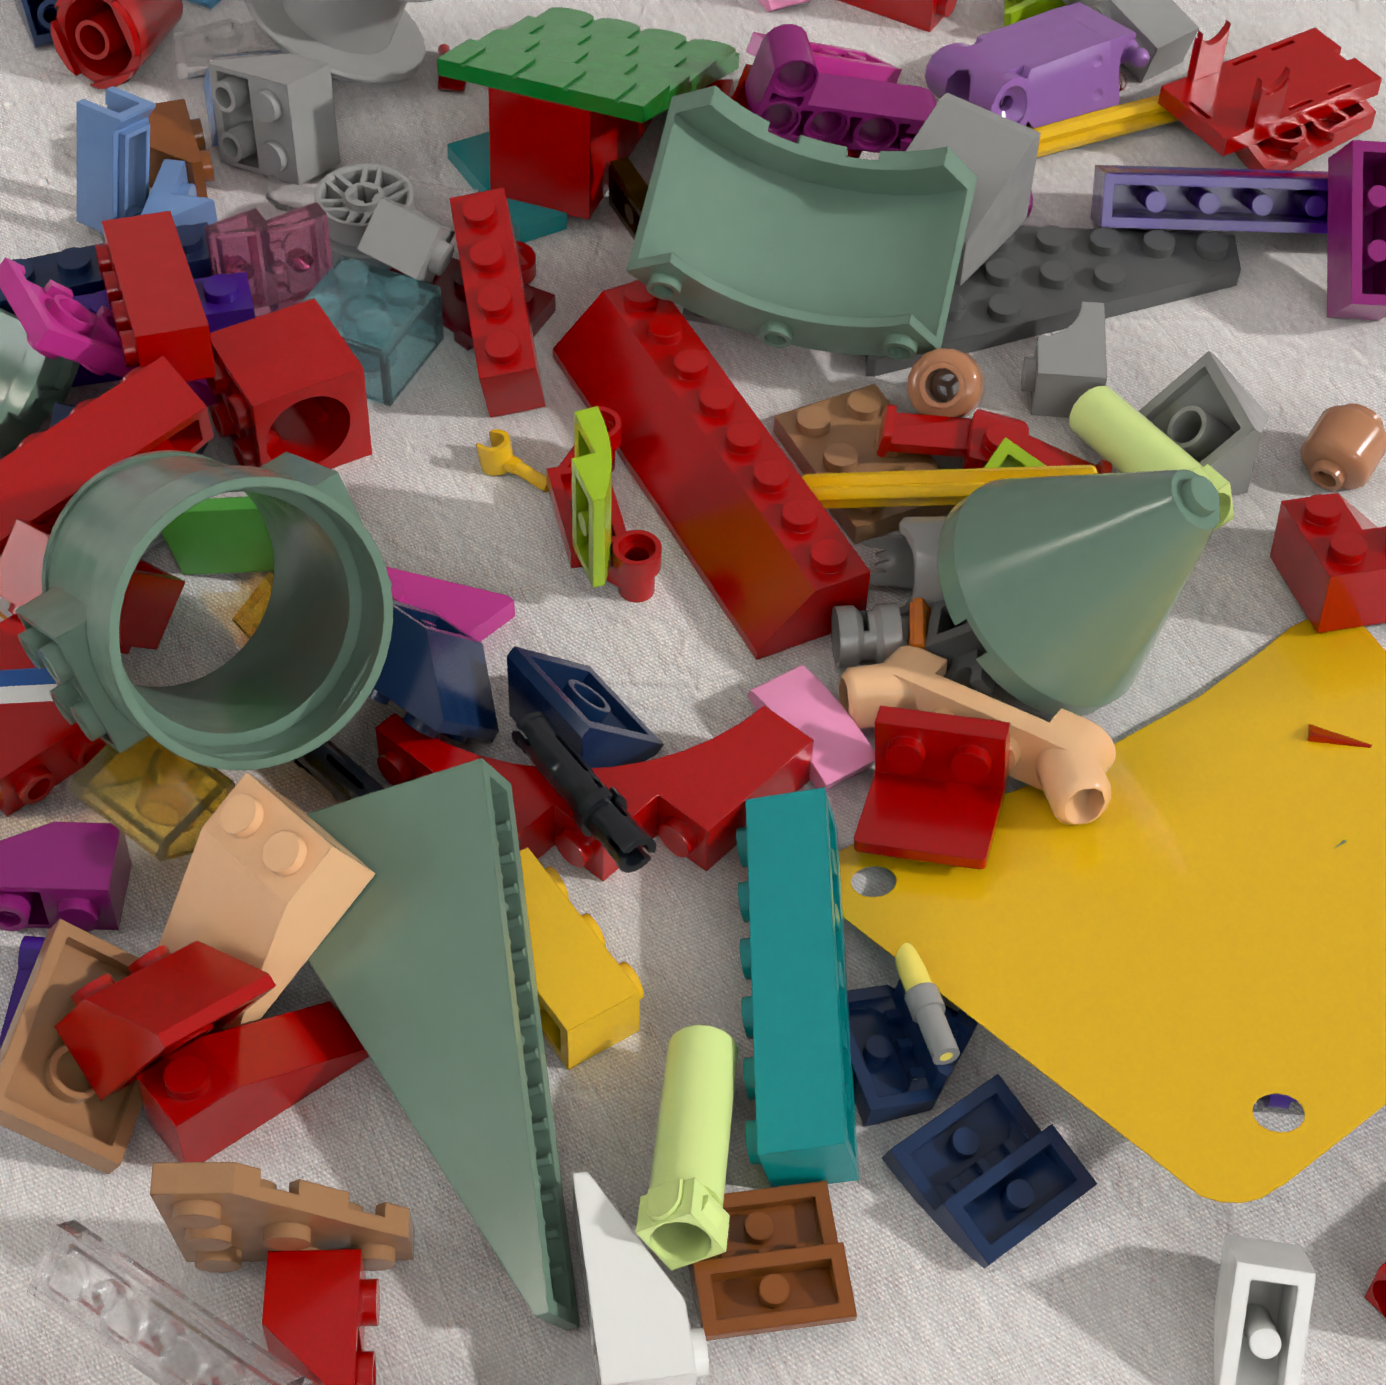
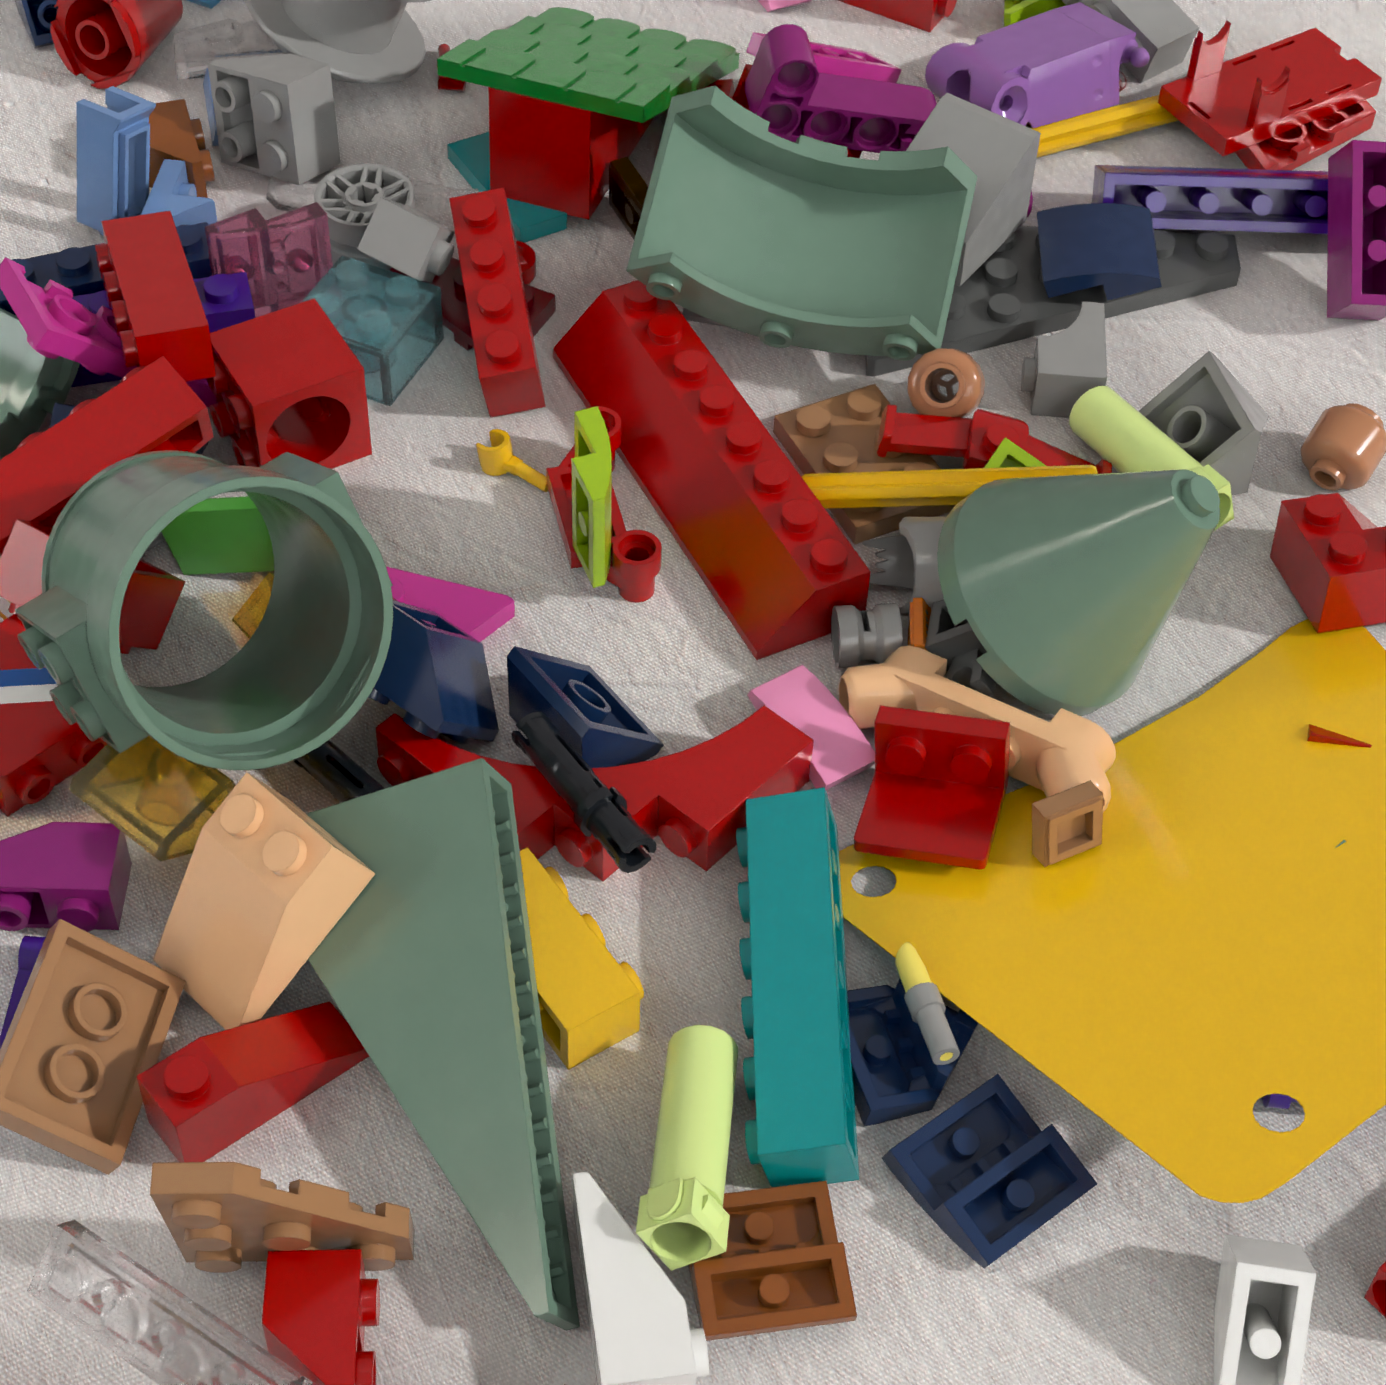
red slope [54,941,276,1101] -> none
none -> medium nougat tile [1032,780,1103,867]
none -> dark blue slope [1037,203,1162,301]

